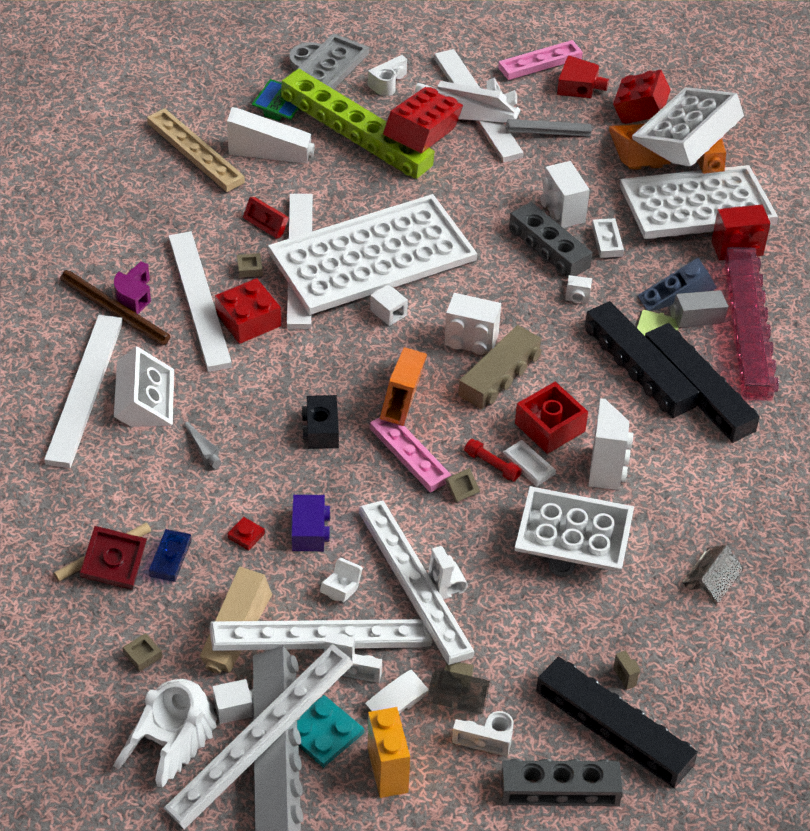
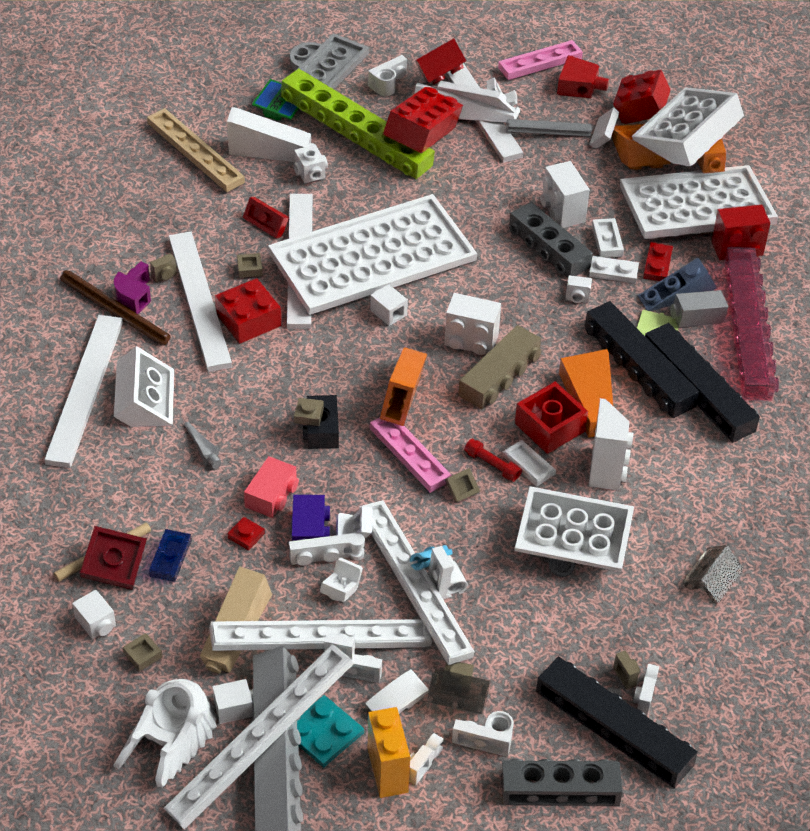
none -> white brick [72,590,116,640]
none -> dark tan plate [150,253,177,283]
none -> coral brick [244,456,299,518]
none -> white plate [289,533,365,566]
none -> white brick [294,145,328,184]
none -> dark tan plate [294,398,324,426]
none -> white bracket [336,506,375,539]
none -> white plate [409,733,443,785]
none -> medium azure axle [410,545,453,570]
none -> red brick [415,38,466,85]
none -> orange slope [559,349,614,438]
none -> white tile [589,107,619,148]
none -> white plate [589,256,639,284]
none -> white plate [633,664,659,716]
none -> red plate [643,242,673,281]

